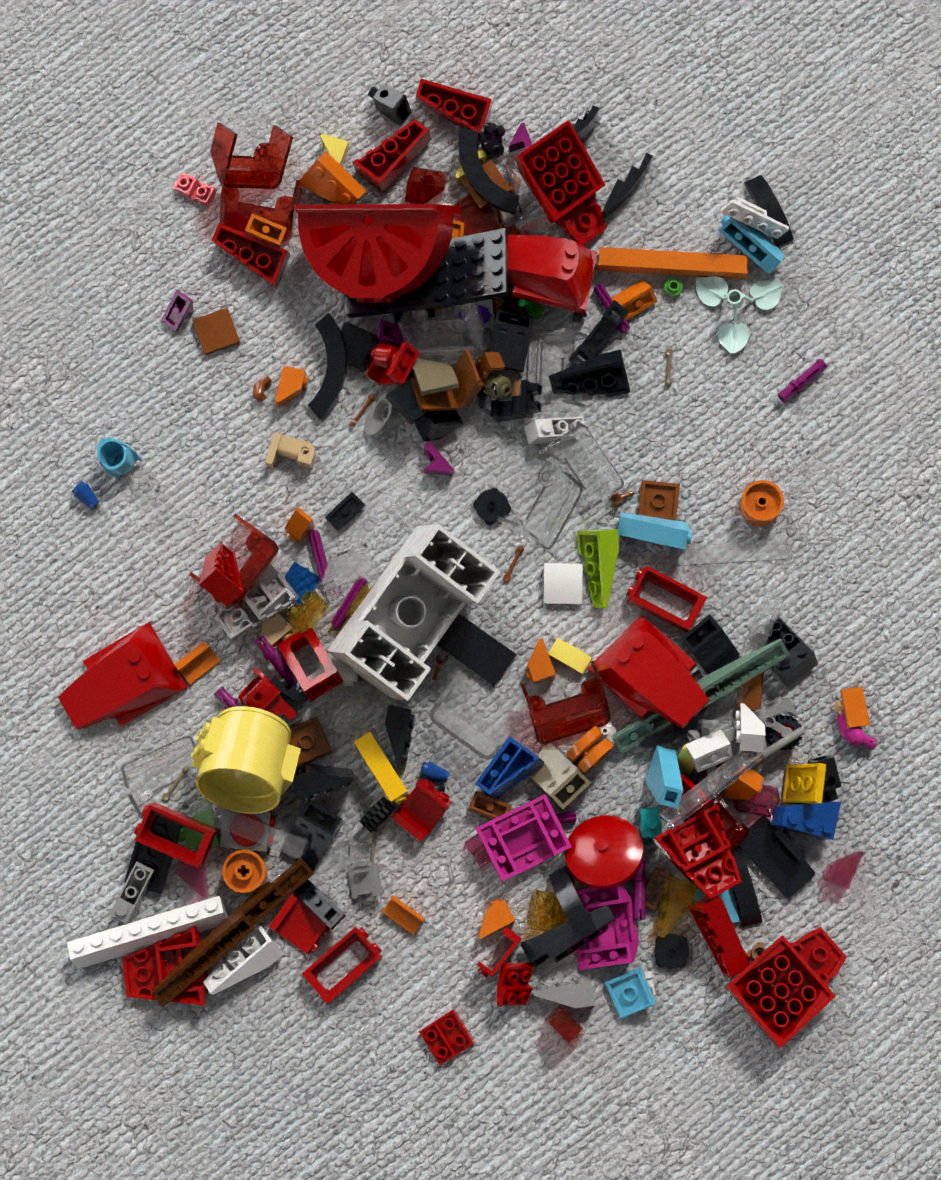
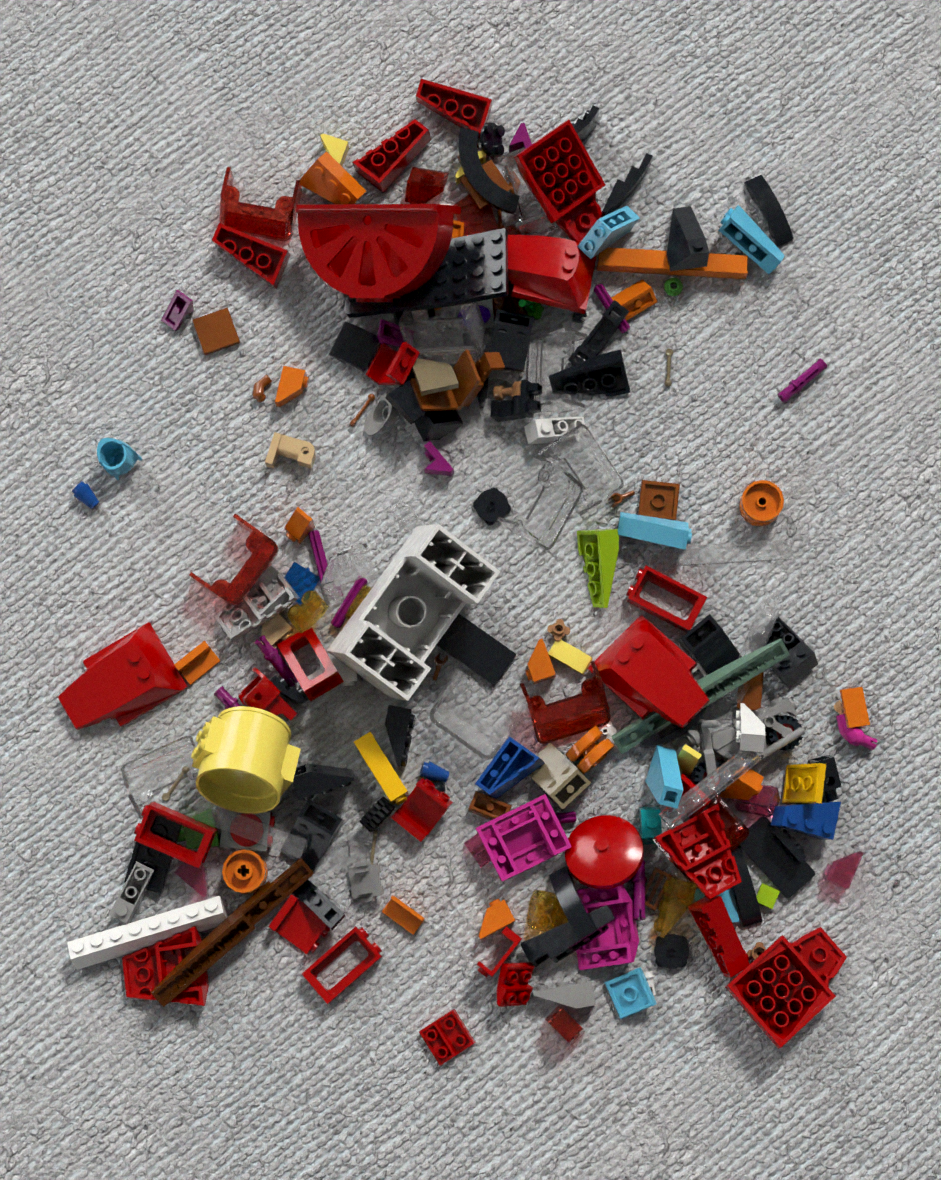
coral slope [173,173,217,207] -> none
red wedge [199,542,244,607] -> none
white wedge [203,922,284,995] -> none
clear red windscreen [210,122,293,189] -> none
orange slope [245,213,287,247] -> none
dark orange tile [289,716,332,767] -> none
black tile [308,313,347,419] -> none
black plate [325,492,366,532] -> none
black torso [368,84,412,126] -> none
red head [371,343,398,369] -> none
olive head [483,373,511,400] -> none
dark orange hinge [503,545,524,582] -> none
white slope [543,563,583,604] -> none
white panel [686,730,734,772] -> none
light aqua plant [696,276,784,354] -> none
white bracket [721,197,789,239] -> none
none -> medium nougat plate [547,619,570,641]
none -> medium azure slope [577,206,640,259]
none -> black wedge [666,206,709,271]
none -> lime tile [756,883,780,909]

